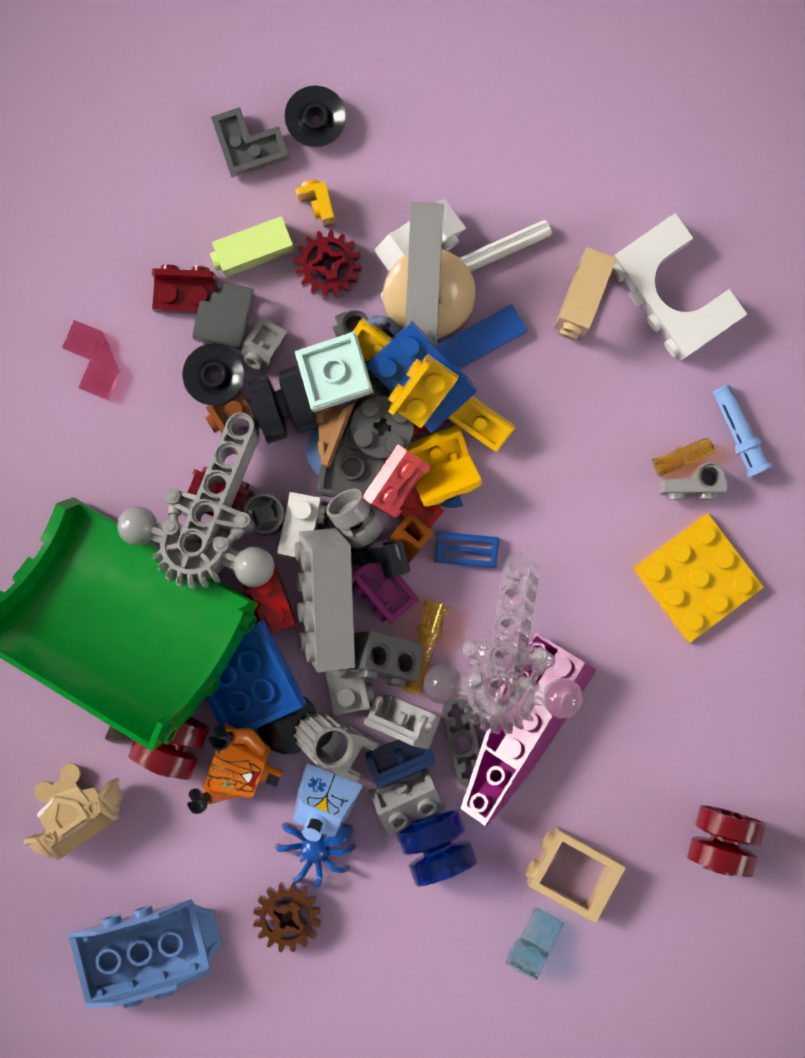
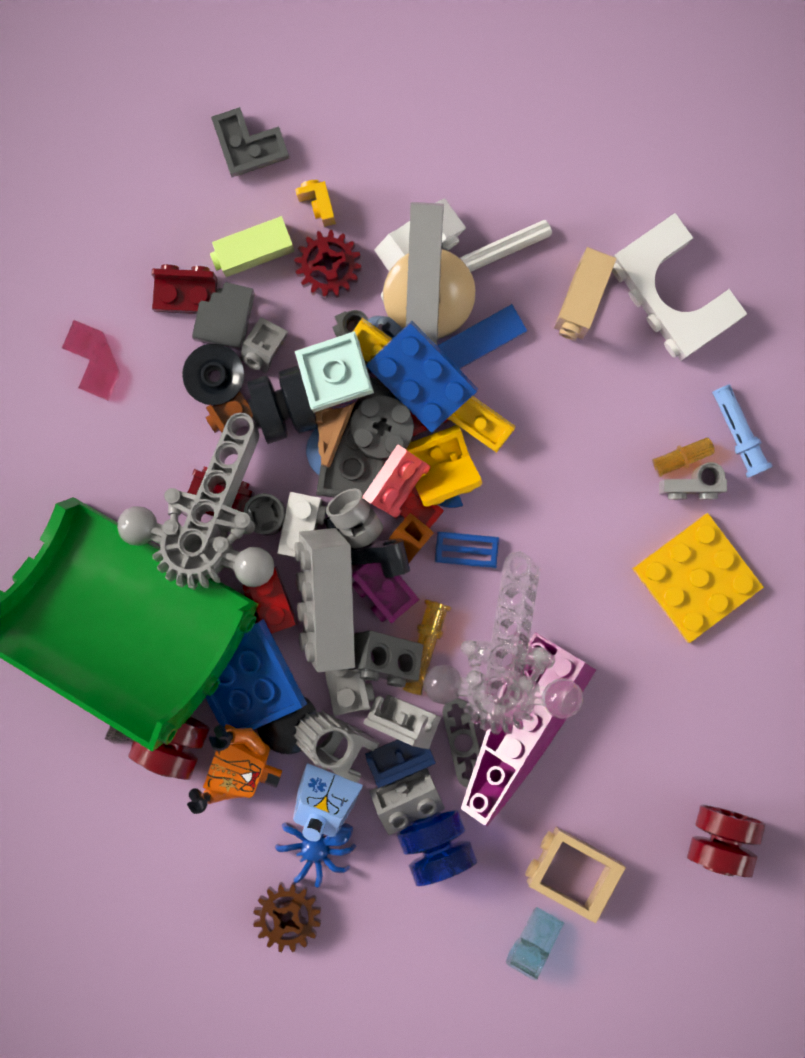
tan piece [23,763,123,861] -> none
medium blue slope [68,899,222,1008] -> none
black dish [284,85,346,147] -> none
yellow bracket [388,354,459,428] -> none

